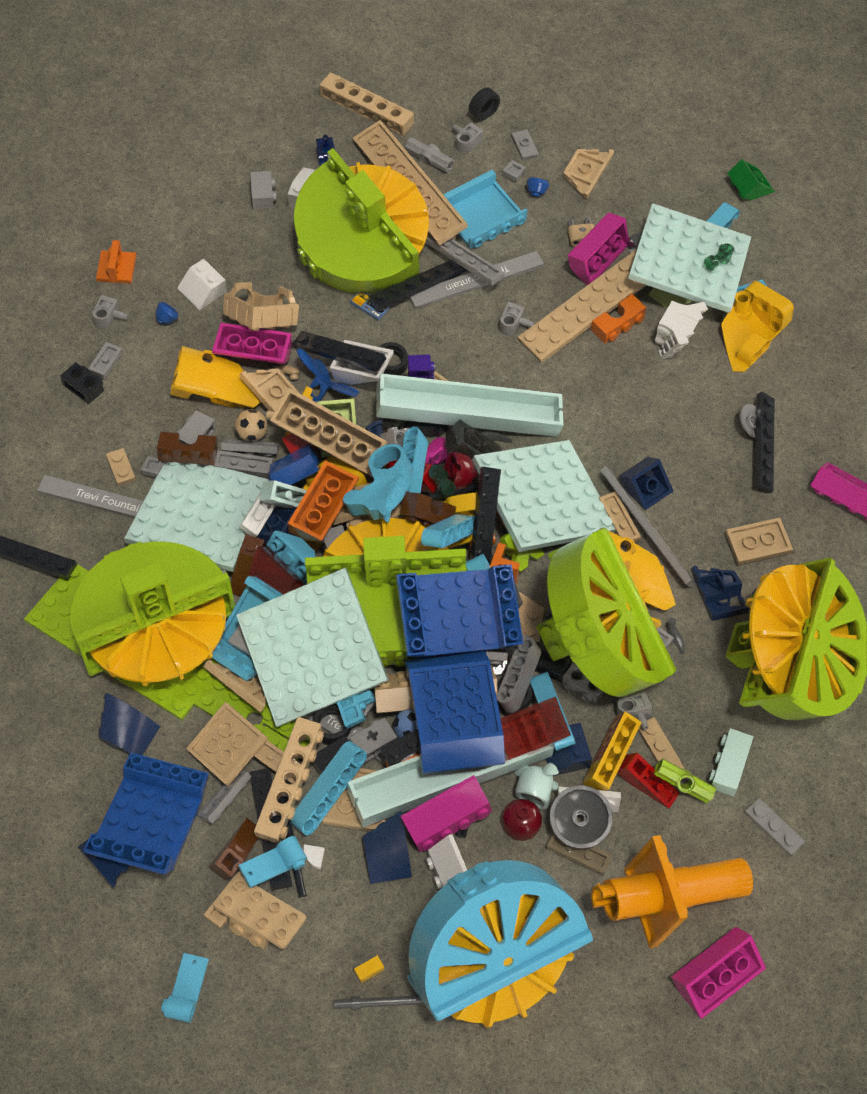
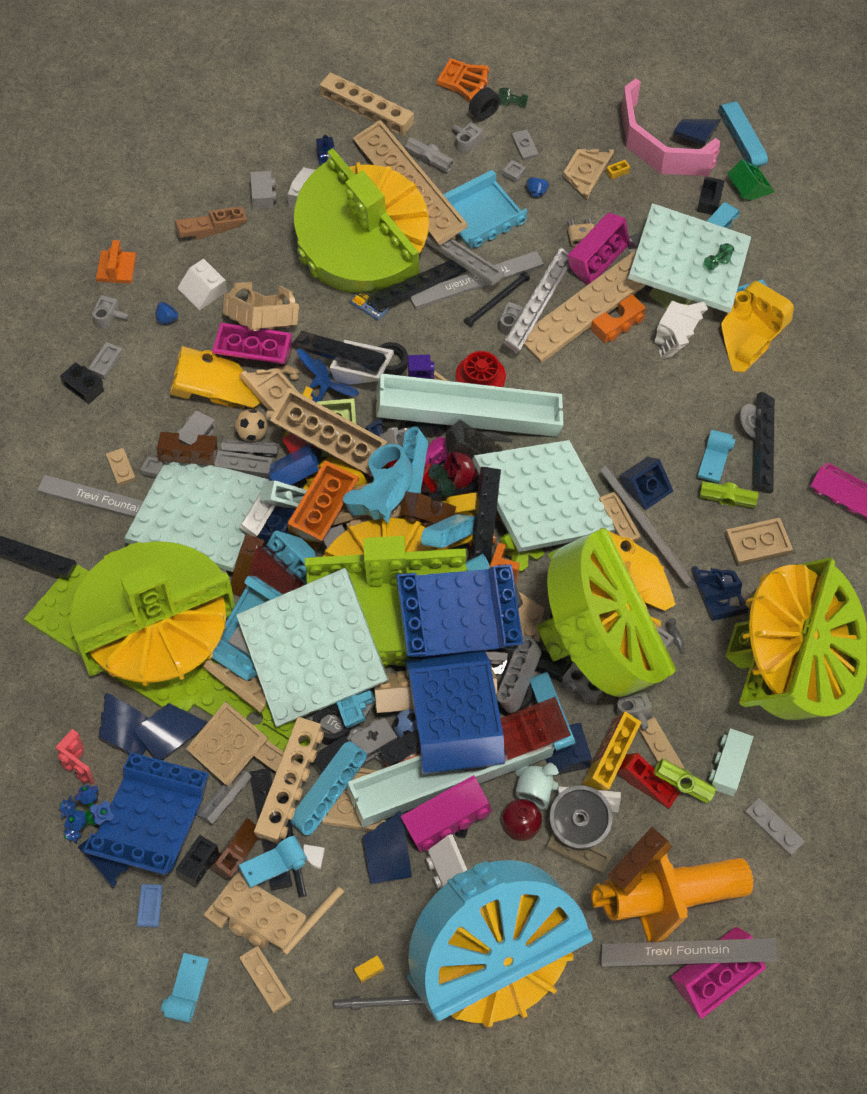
none -> coral bracket [56,729,94,785]
none -> blue plant [58,785,114,844]
none -> dark blue slope [134,703,208,760]
none -> medium blue tile [137,884,163,928]
none -> medium nougat slope [174,206,247,240]
none -> black brick [176,835,219,888]
none -> tan plate [239,946,292,1014]
none -> tan bar [280,886,344,955]
none -> orange plate [437,58,489,103]
none -> red piece [456,351,506,387]
none -> black bar [464,271,530,328]
none -> clear green leg [498,87,528,108]
none -> light grey tile [502,247,569,354]
none -> light grey tile [601,938,777,967]
none -> yellow piece [606,160,630,180]
none -> reddish brown arch [608,827,672,896]
none -> bright pink panel [621,79,720,176]
none -> dark blue slope [674,119,721,146]
none -> black panel [697,177,725,215]
none -> medium azure door [698,429,736,483]
none -> lime piece [699,481,759,508]
none -> medium azure beam [719,101,768,166]

